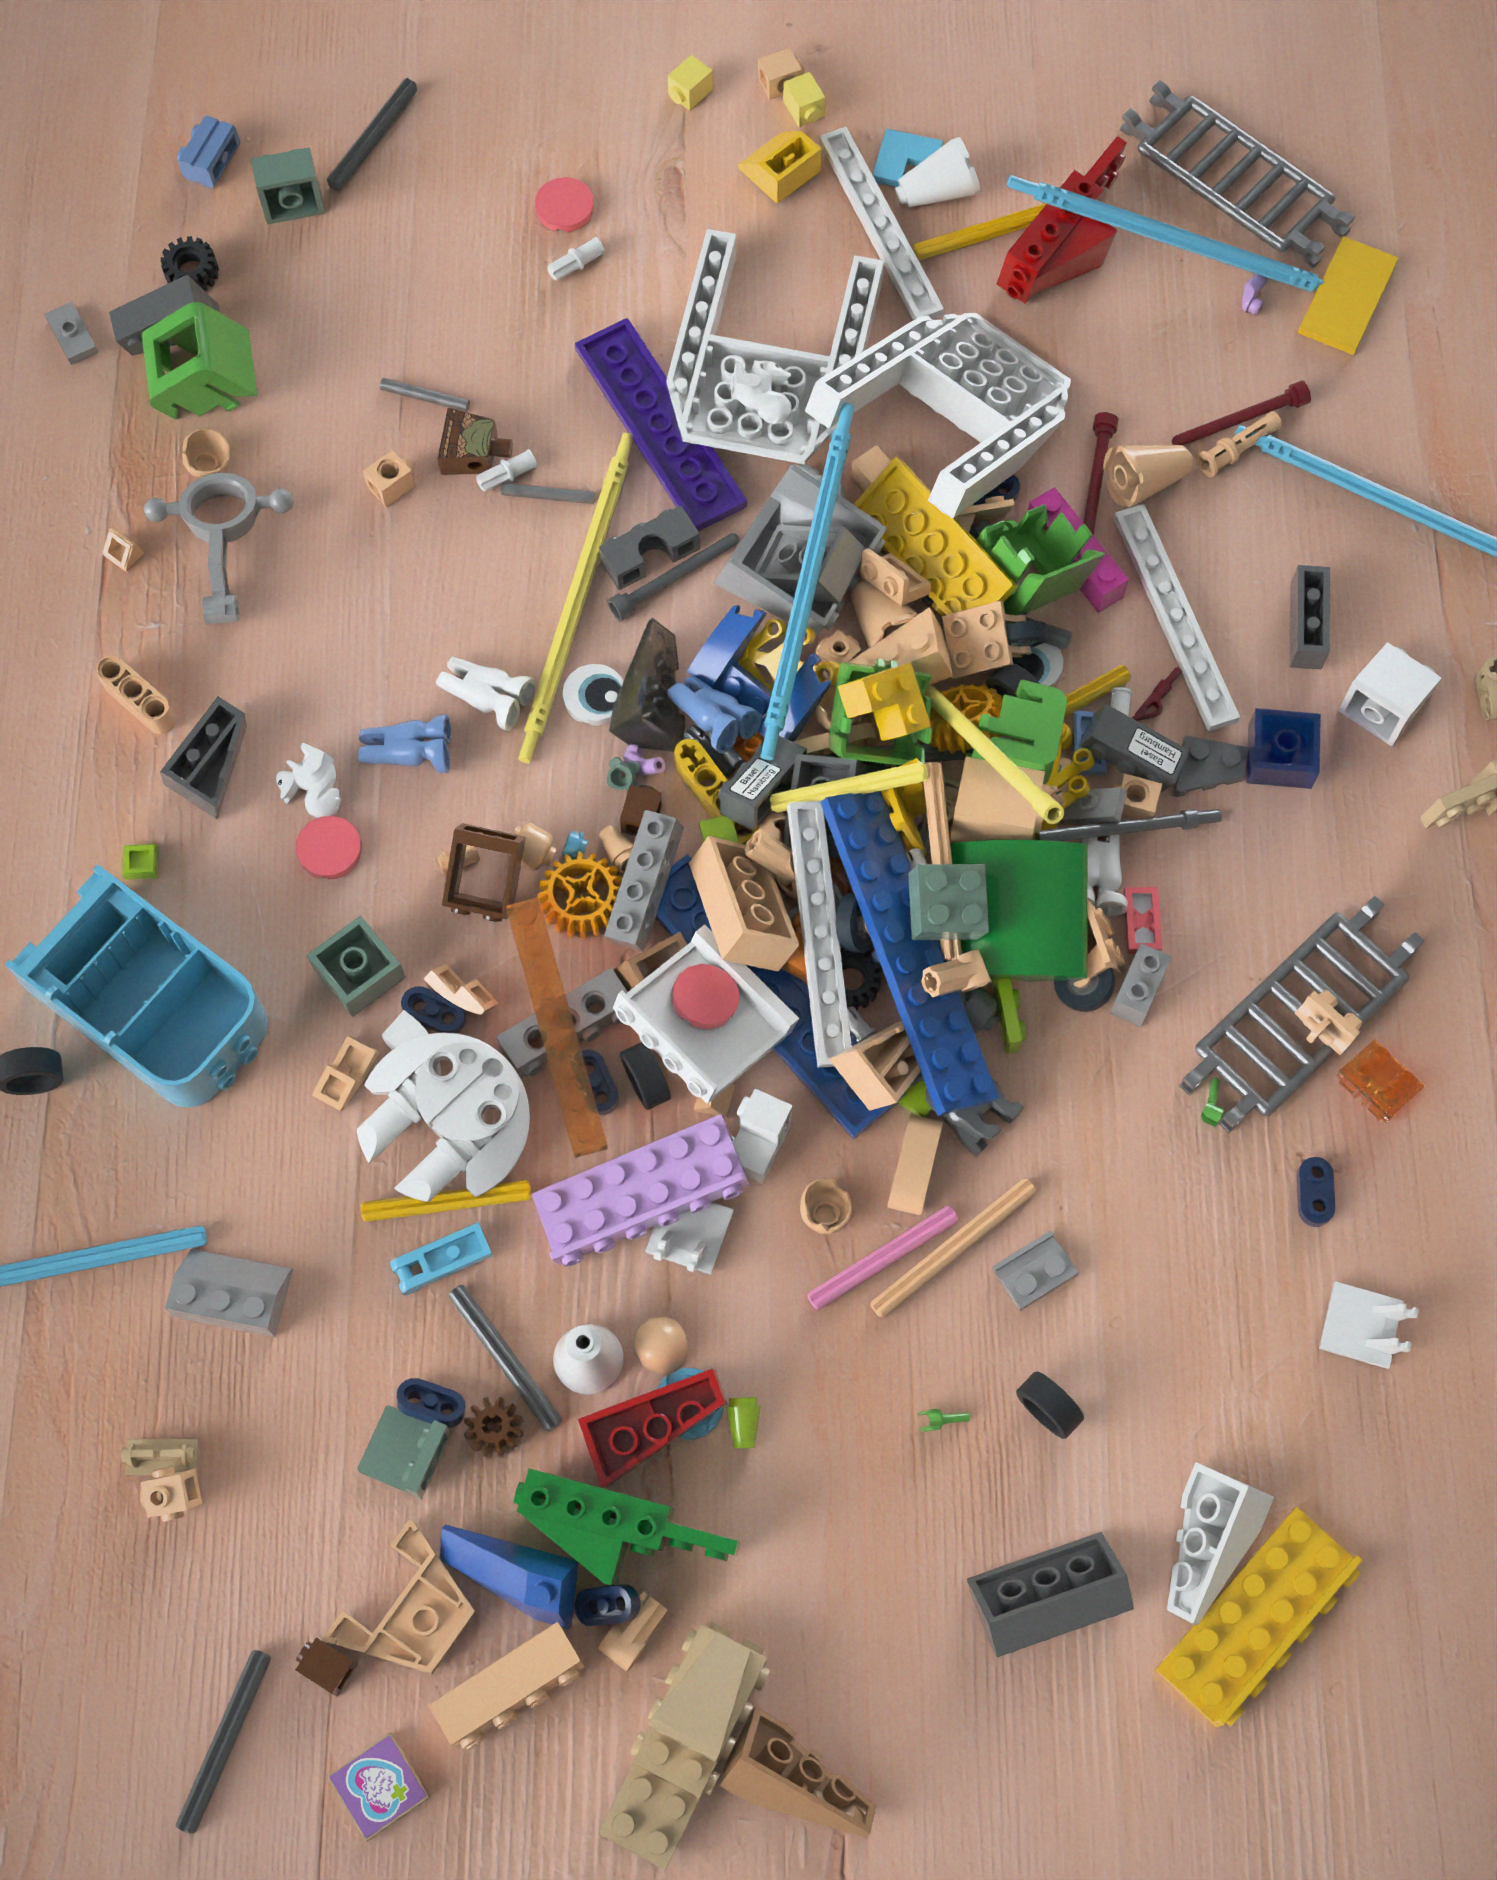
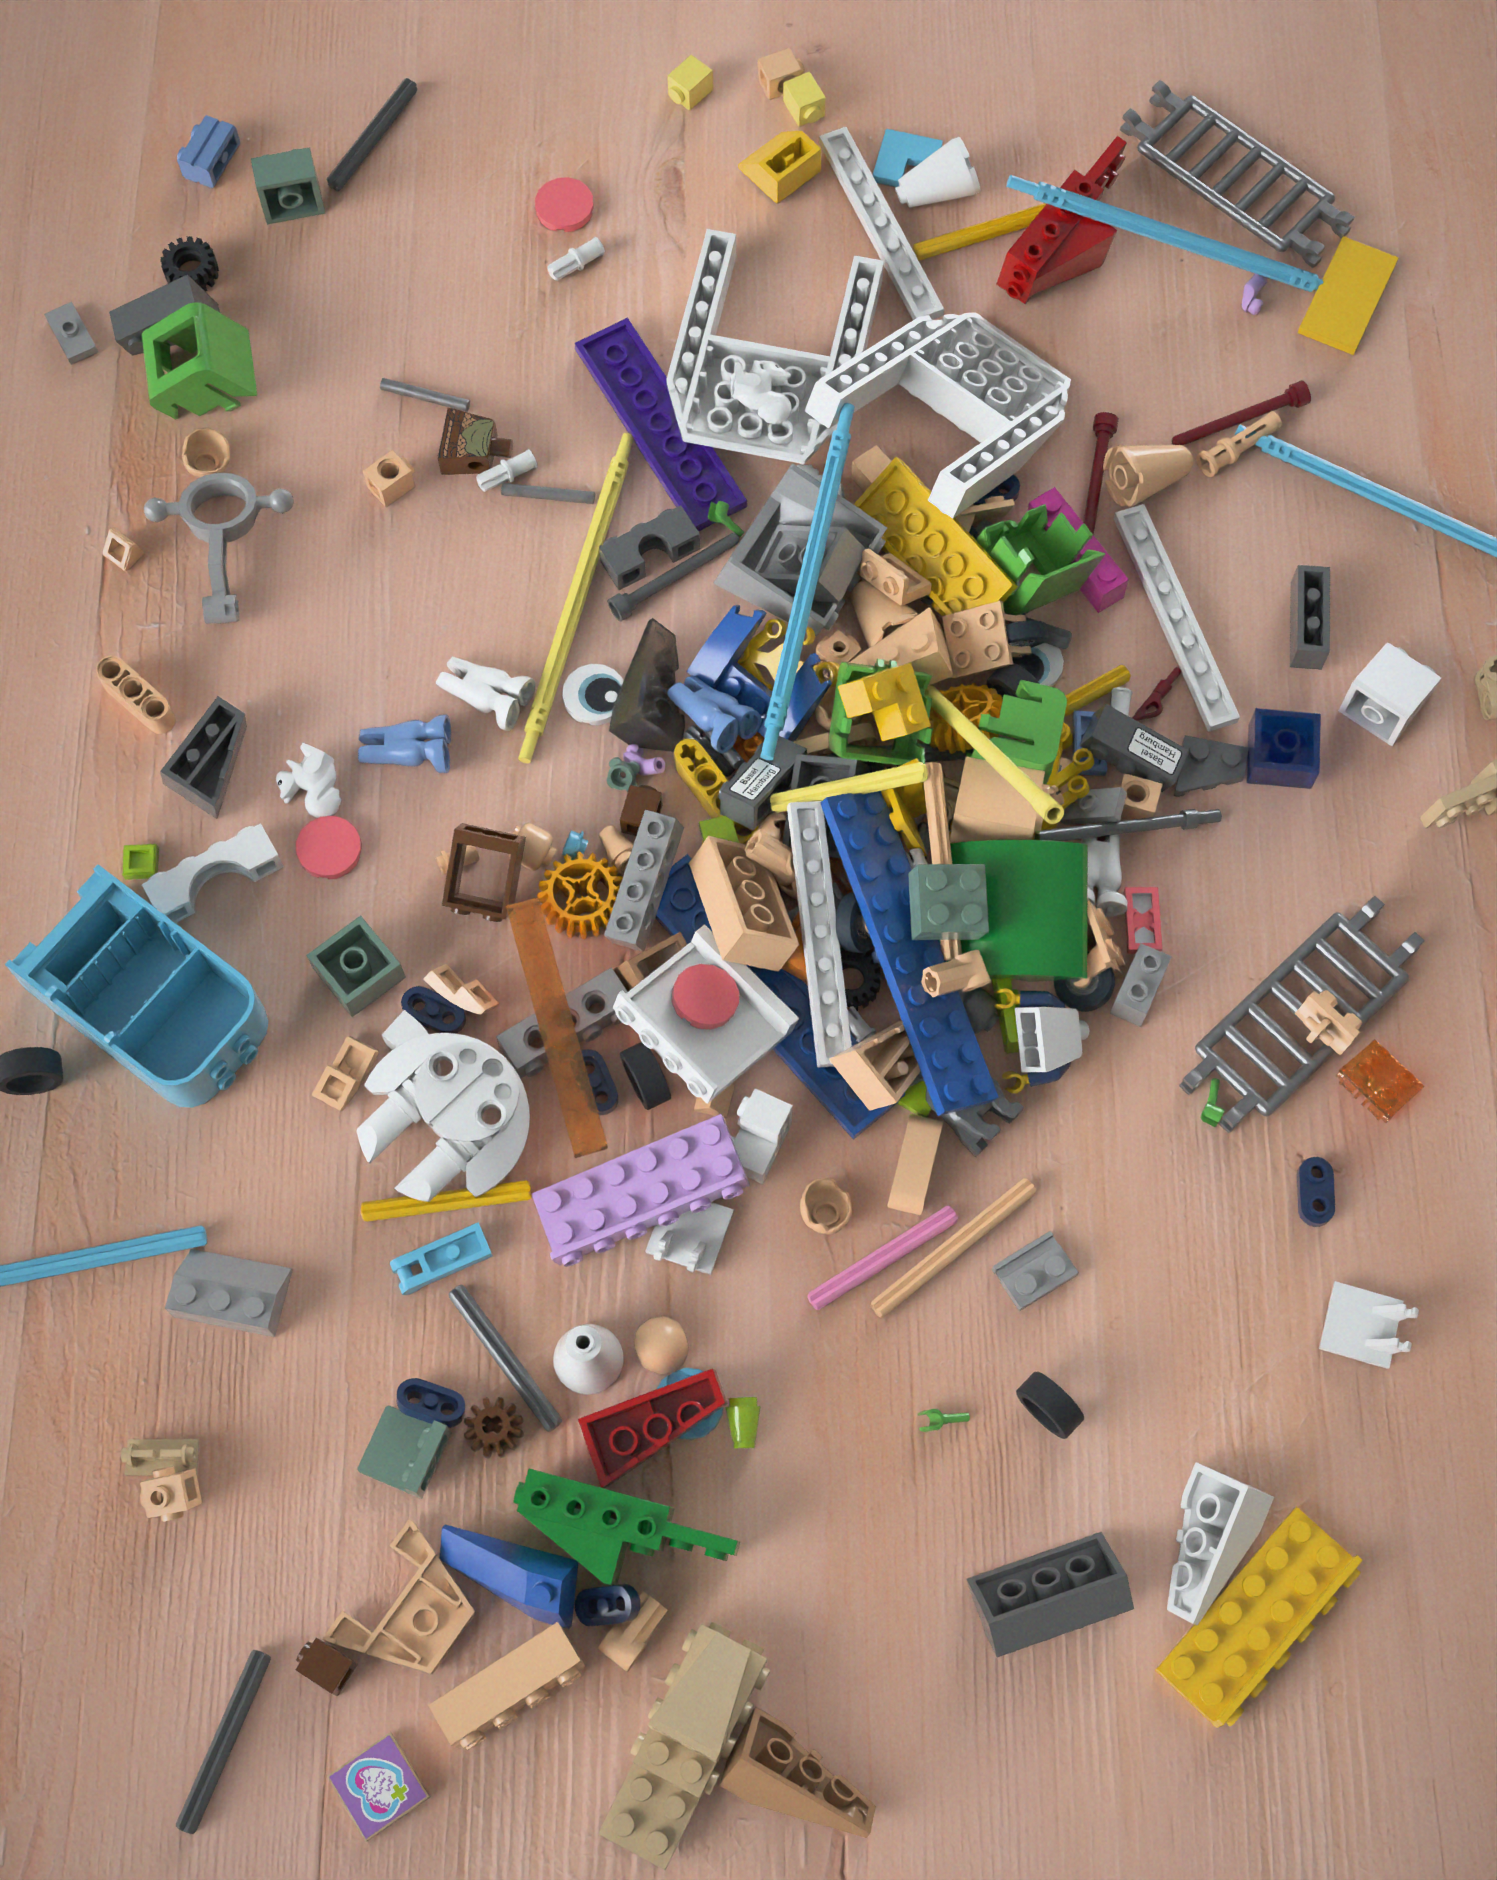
none -> white arch [142,823,284,923]
none -> bright green hand [708,501,744,537]
none -> white torso [994,988,1089,1093]

